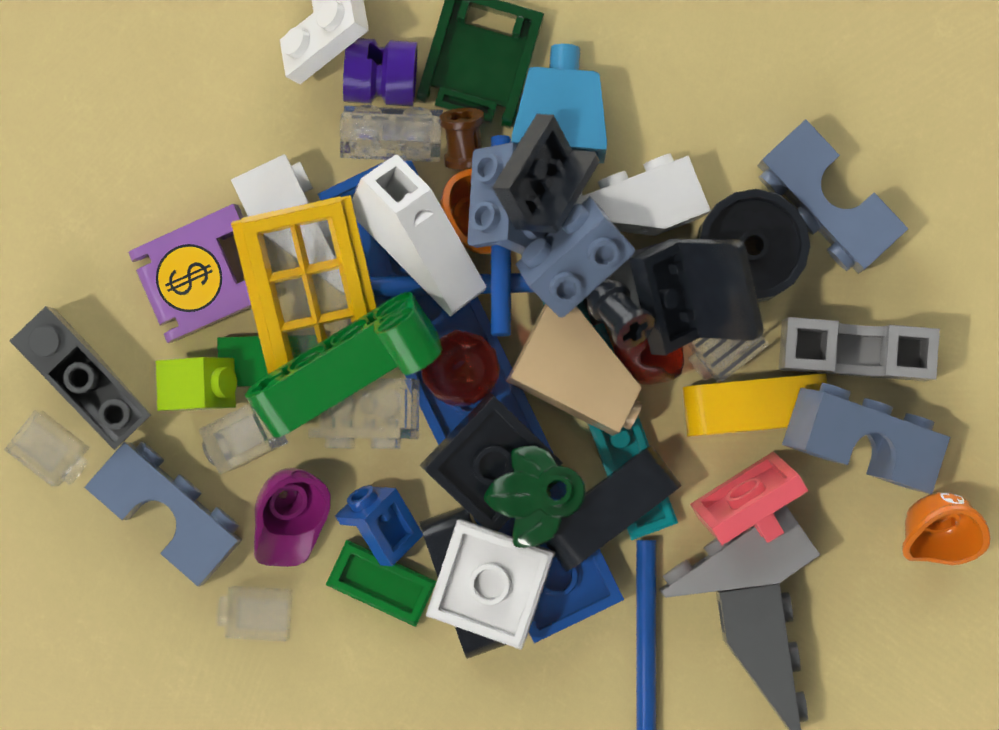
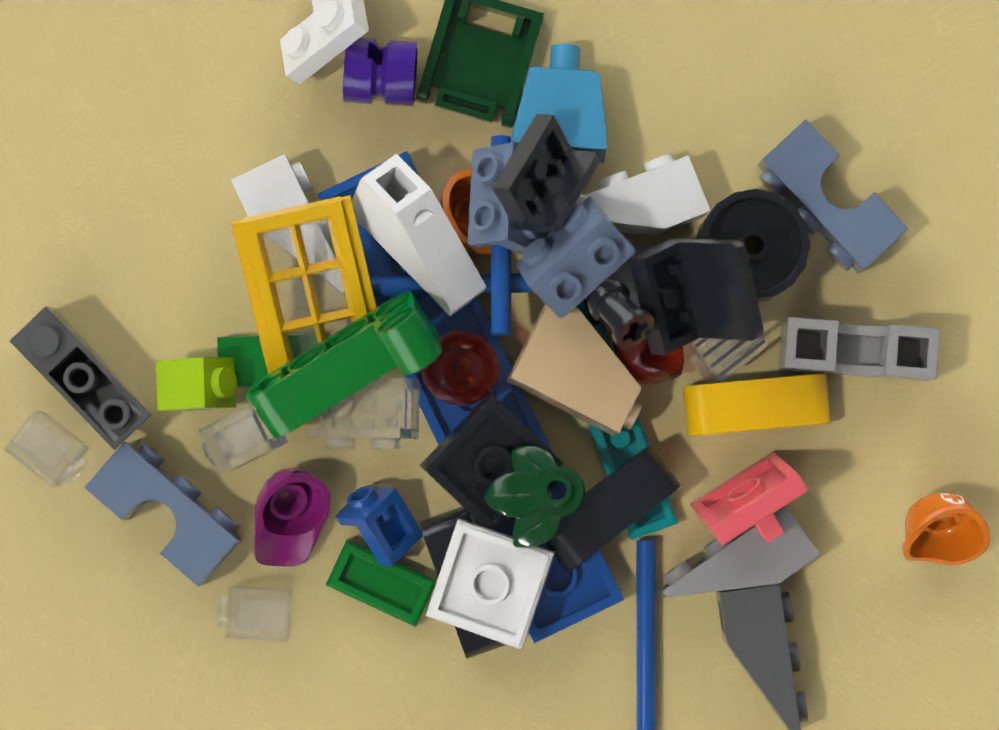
medium lavender container [128,204,252,343] -> none
clear bracket [340,105,443,162] -> none
reddish brown bush [439,108,484,170] -> none
sand blue arch [782,383,950,494] -> none

